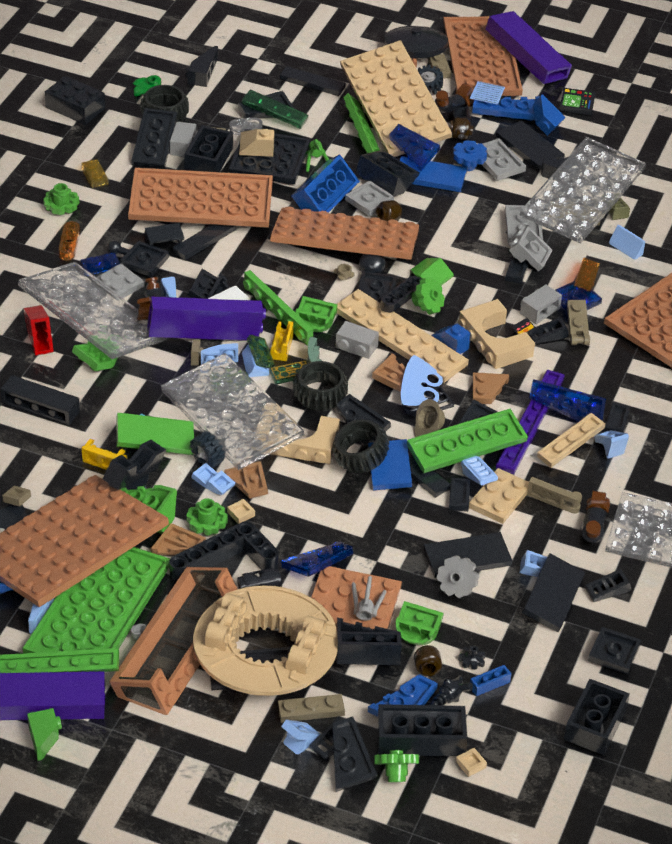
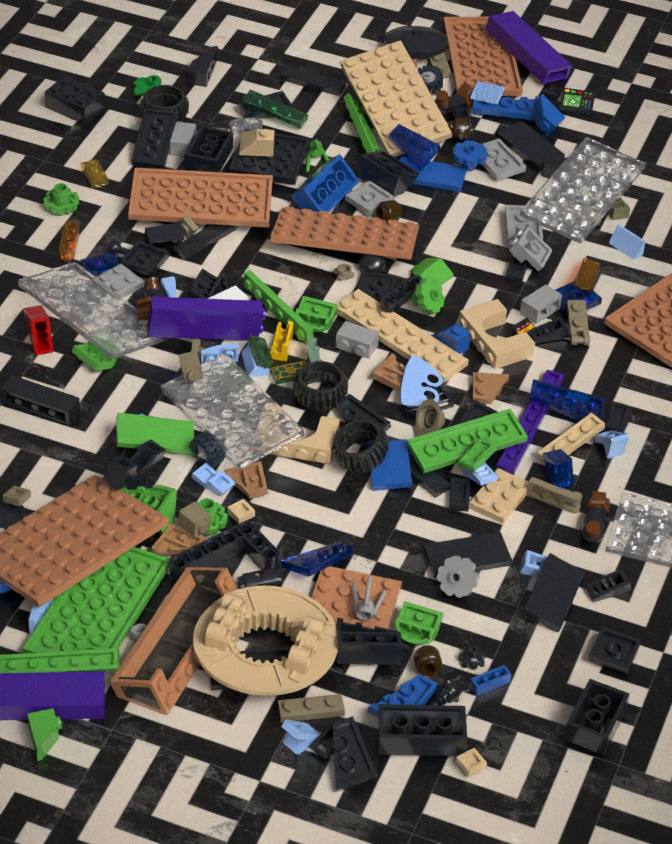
yellow hinge [81,439,127,470] -> none
bright green plant [374,750,419,782] -> none
none -> dark tan brick [178,351,204,383]
none -> dark tan plate [179,214,199,238]
none -> dark tan brick [179,502,210,538]
none -> bright green plate [458,438,497,473]
none -> clear blue slope [542,449,574,488]

